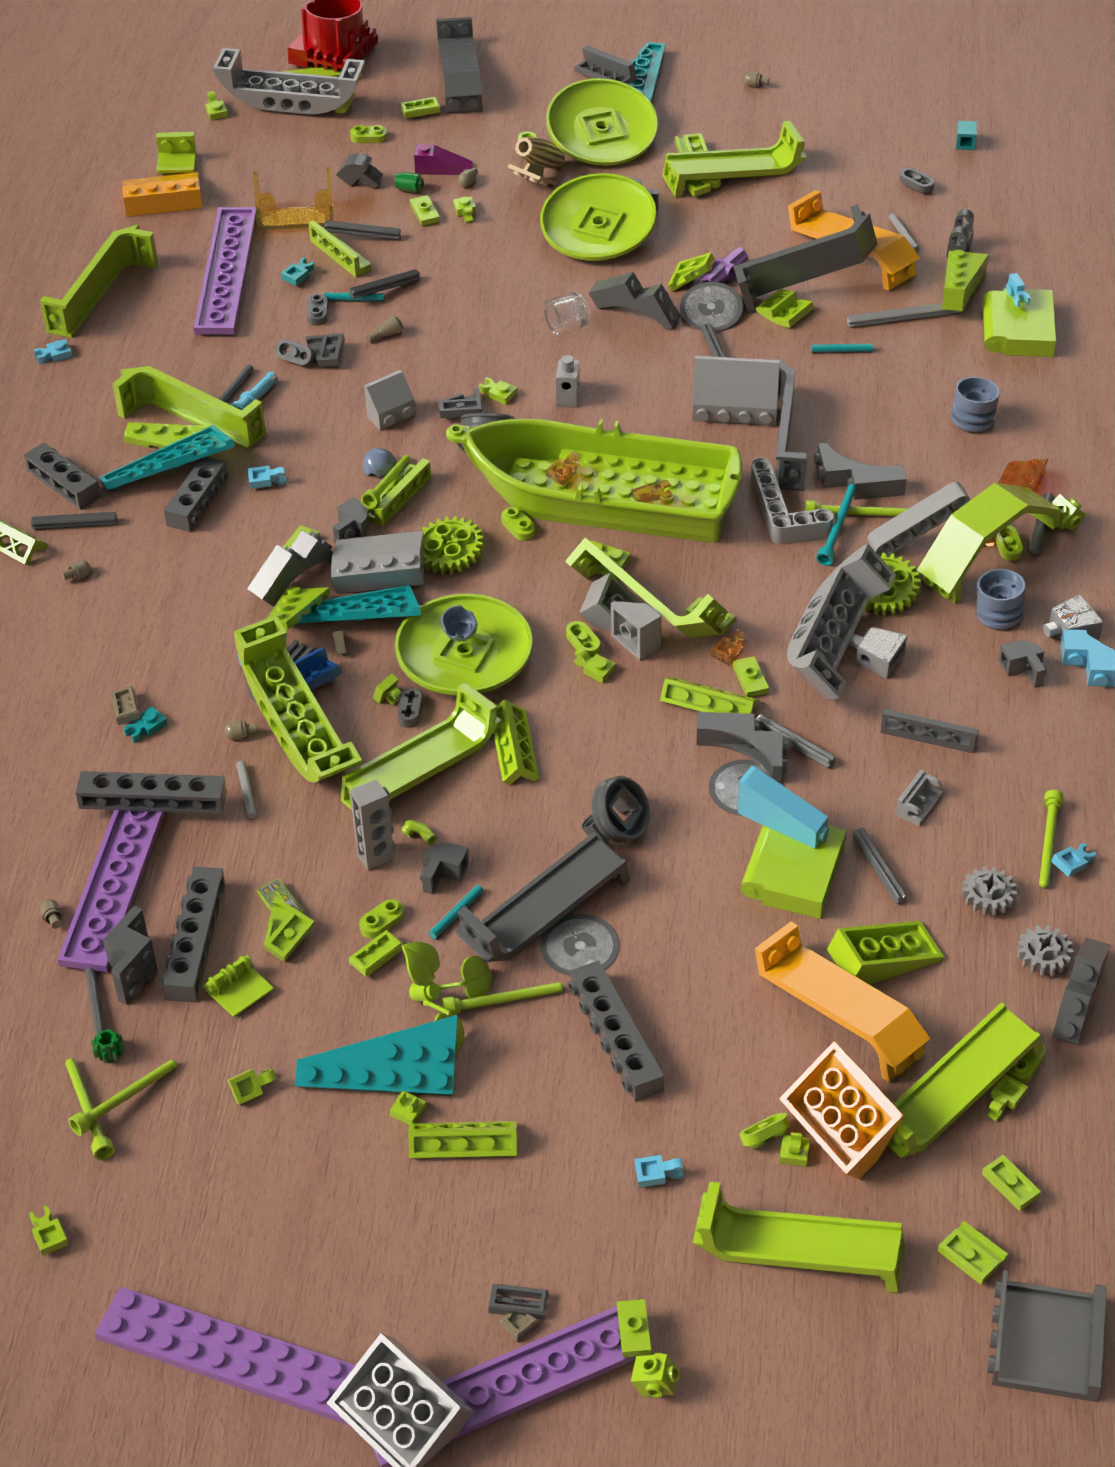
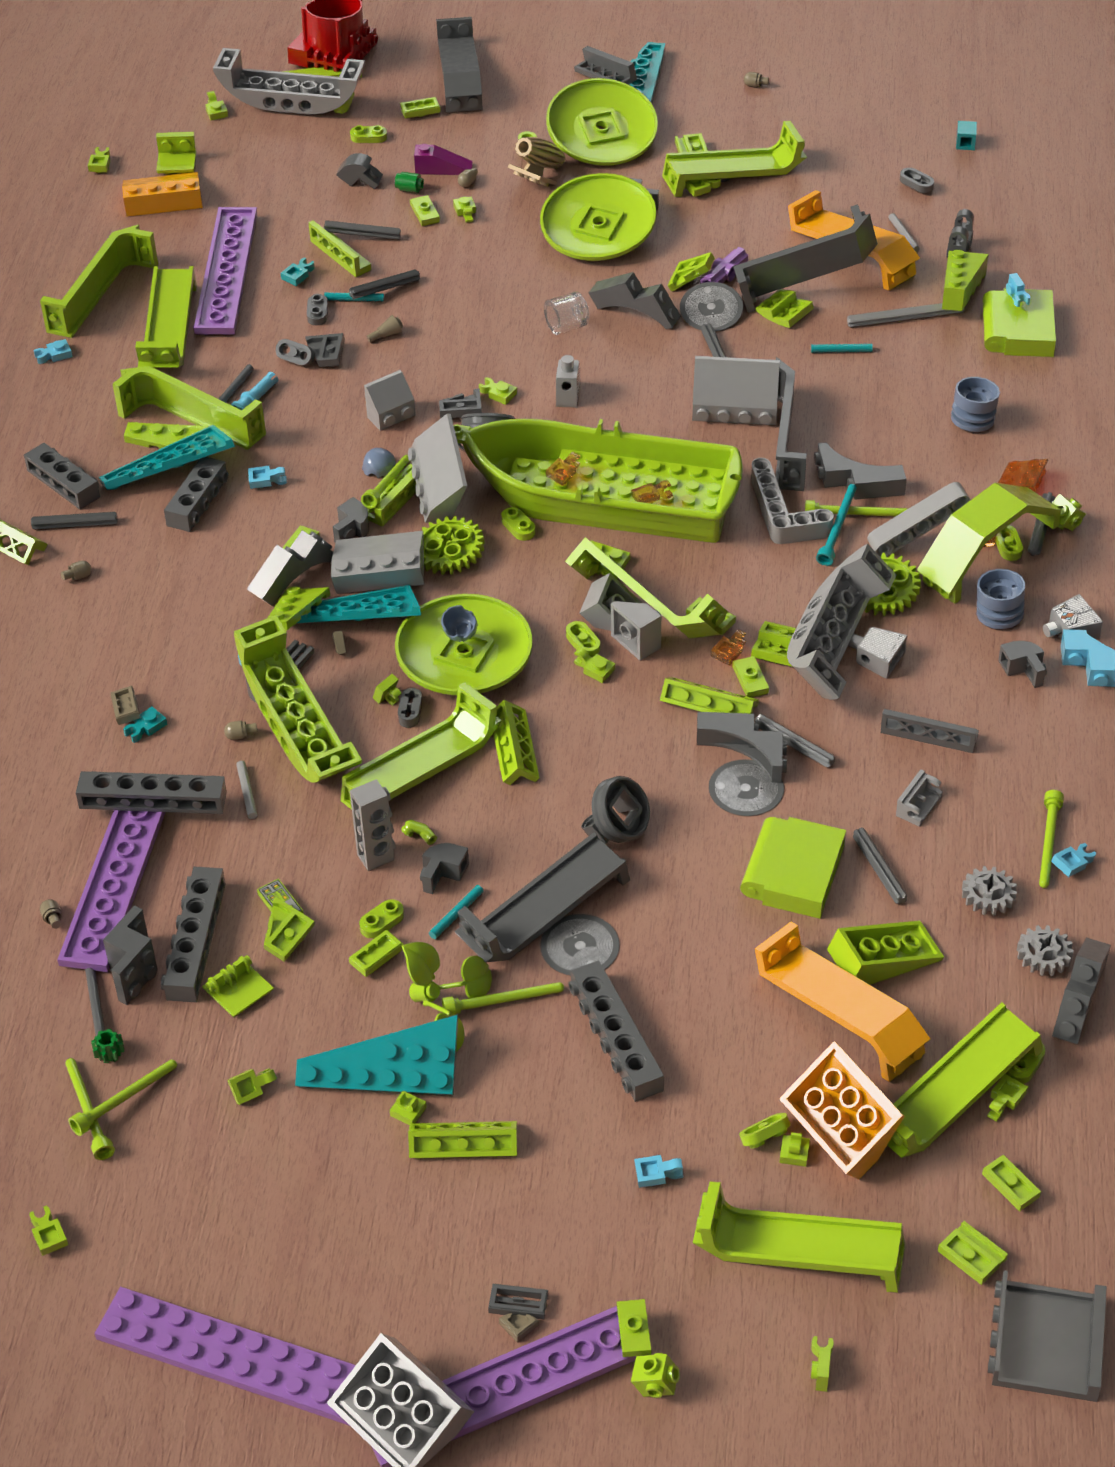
clear yellow windscreen [253,167,334,230] -> none
blue bracket [294,647,342,692] -> none
medium azure slope [738,765,830,849] -> none
none -> lime plate [88,147,111,173]
none -> lime panel [135,266,197,367]
none -> light grey slope [408,414,467,523]
none -> lime slope [751,621,796,667]
none -> lime plate [811,1336,834,1392]

